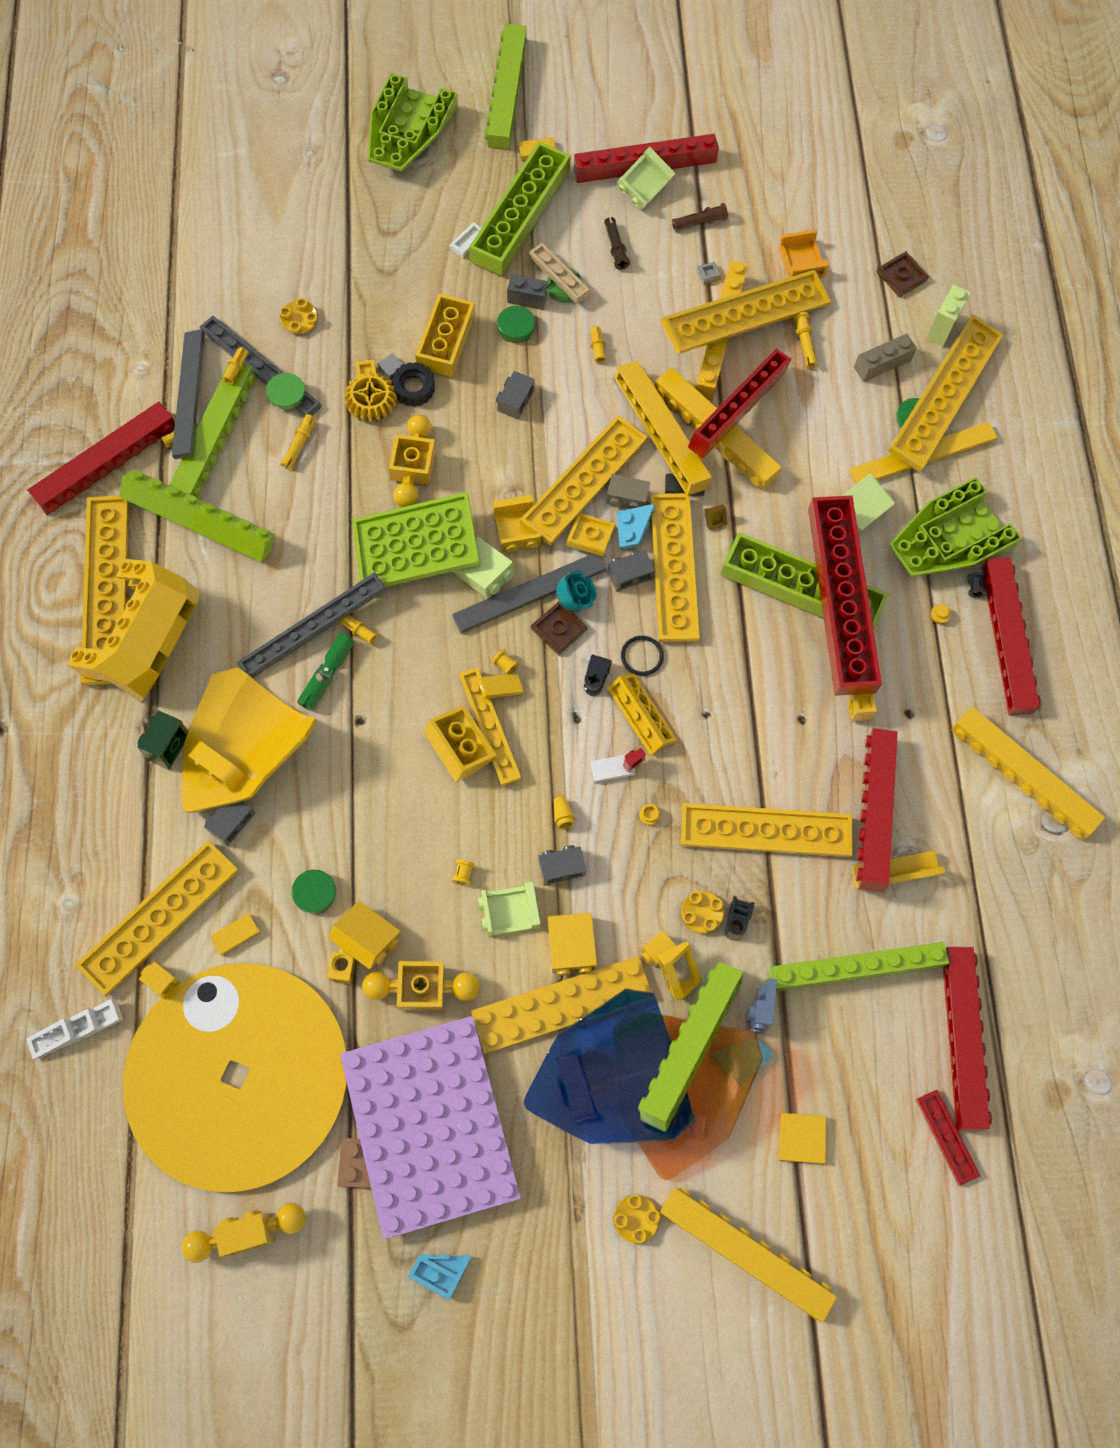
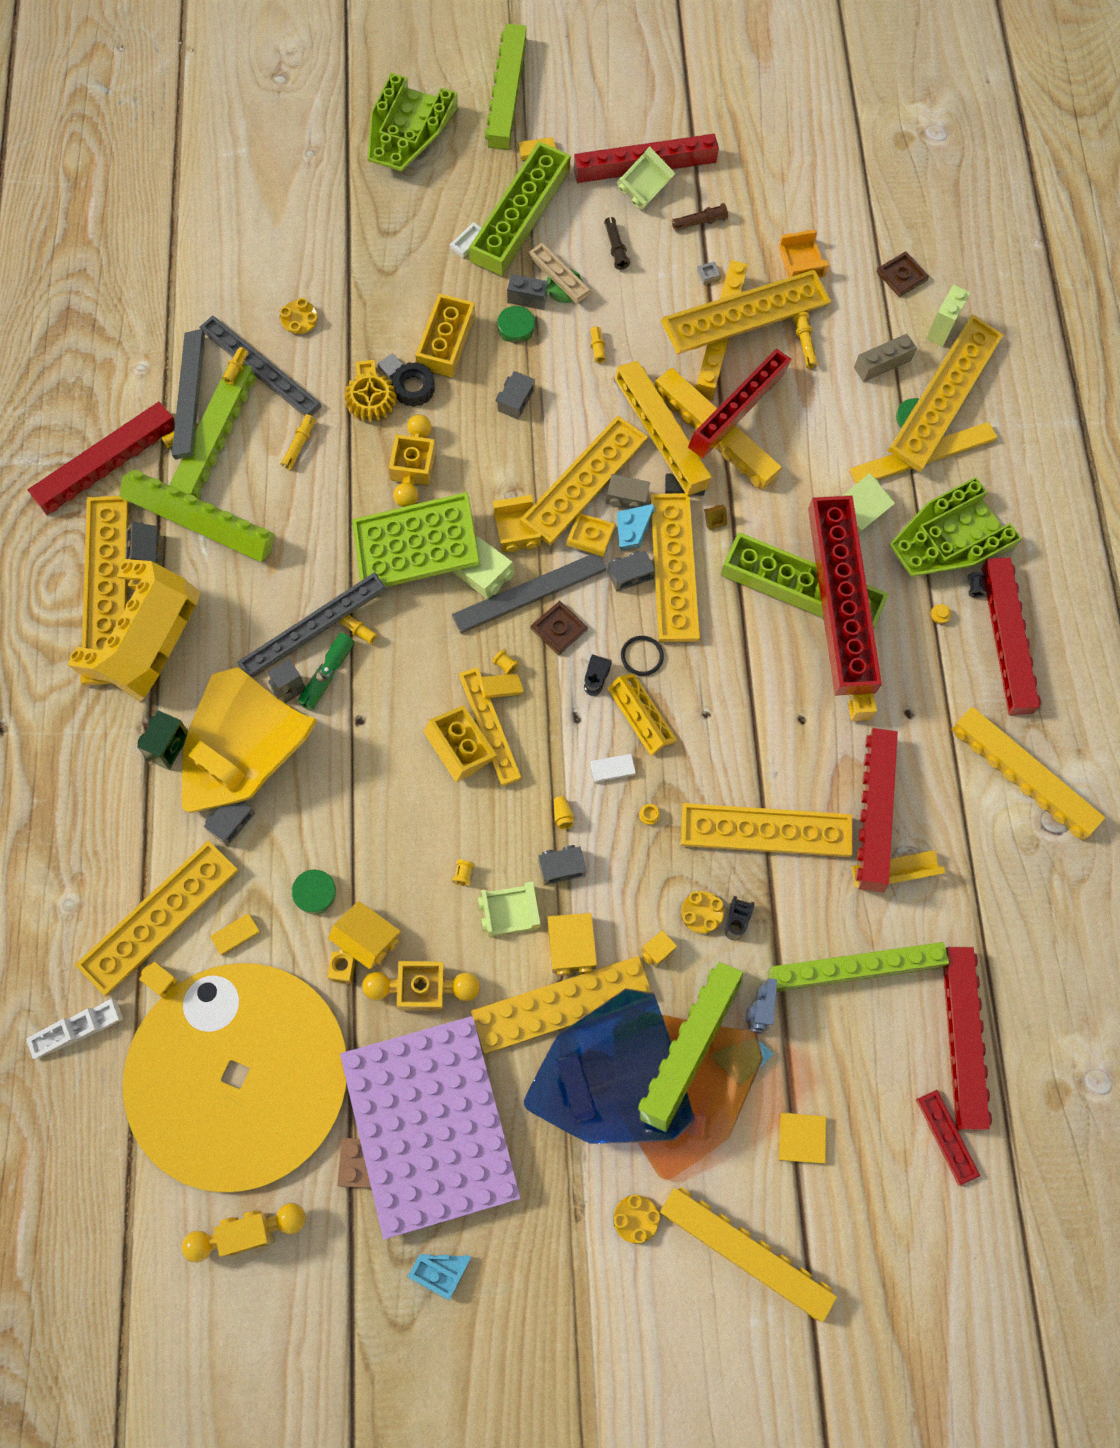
bright green tile [266,373,305,410] -> none
teal cylinder [556,570,597,612] -> none
red plate [623,748,646,772] -> none
yellow tile [656,942,702,1001] -> none
none -> dark grey brick [125,521,159,563]
none -> dark grey brick [268,659,305,703]

